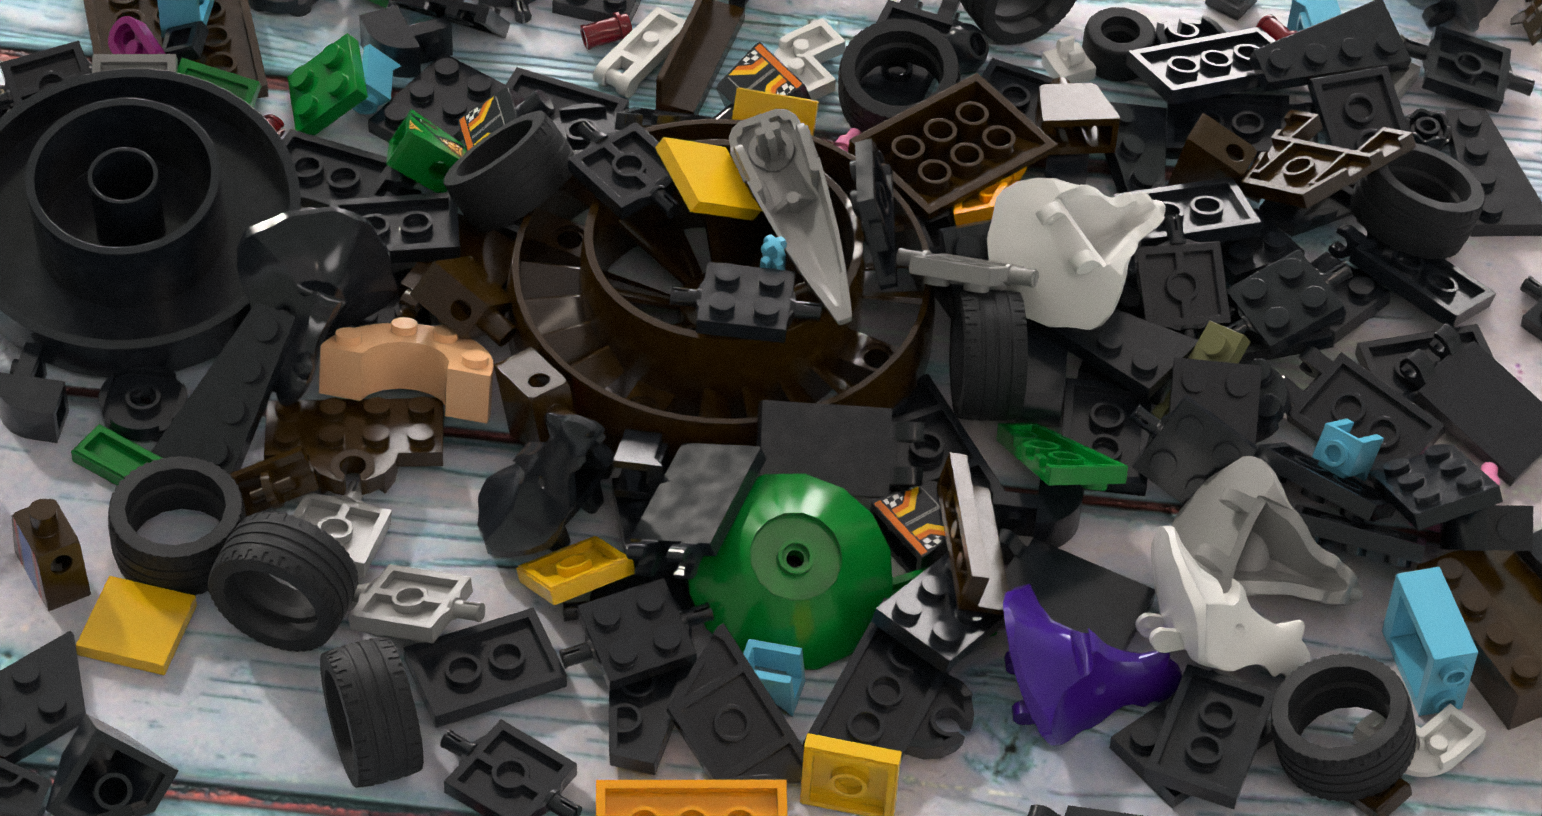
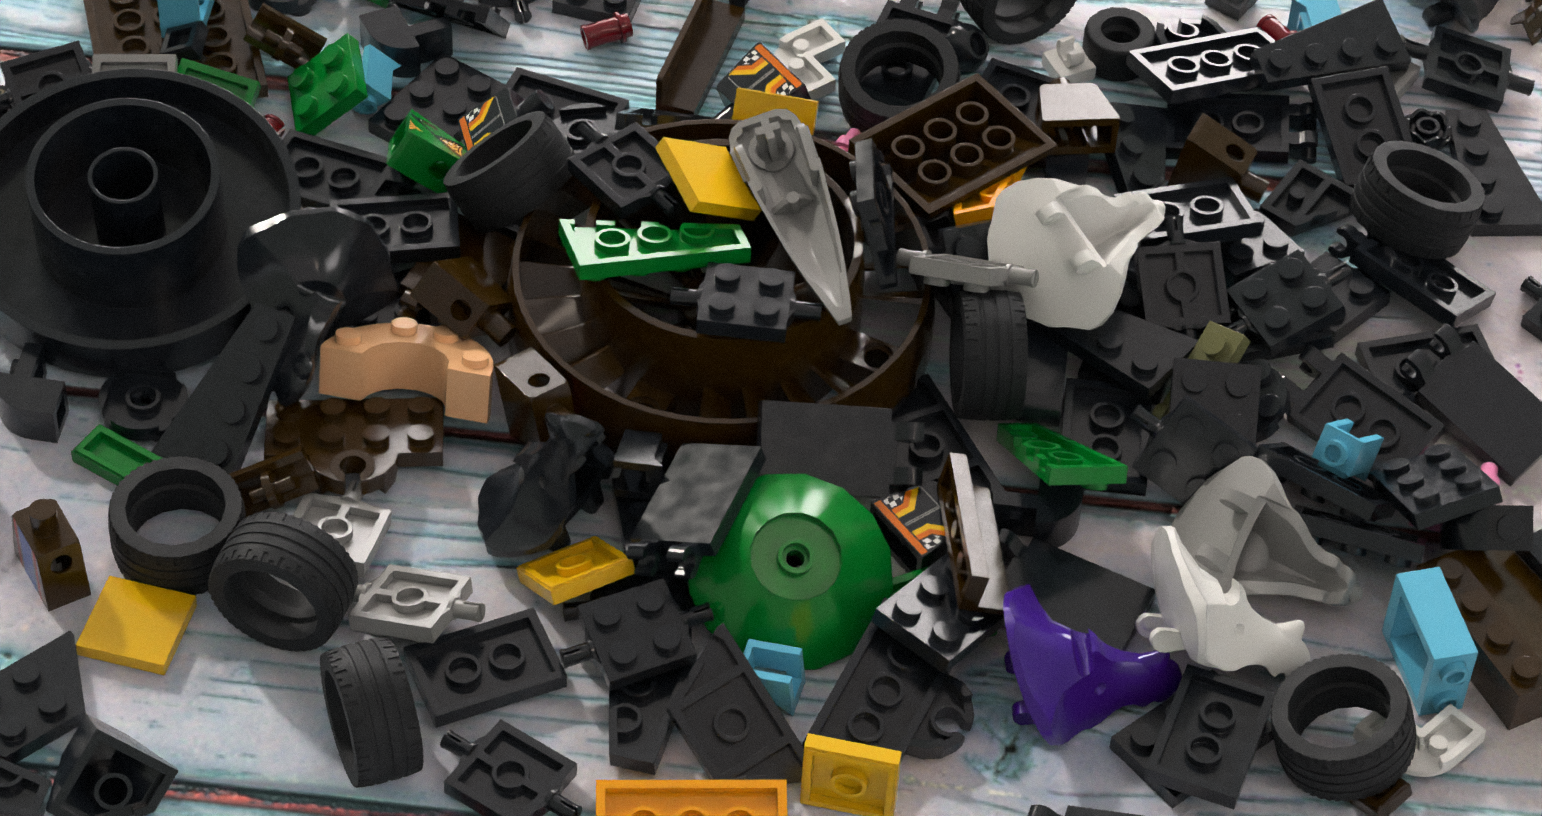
magenta plate [108,16,165,54] -> none
white plate [593,7,686,98] -> none
medium azure piece [760,235,787,271] -> none
dark brown wing [1241,110,1416,209] -> none
none -> dark brown hips [243,3,327,69]
none -> green wing [559,219,751,281]

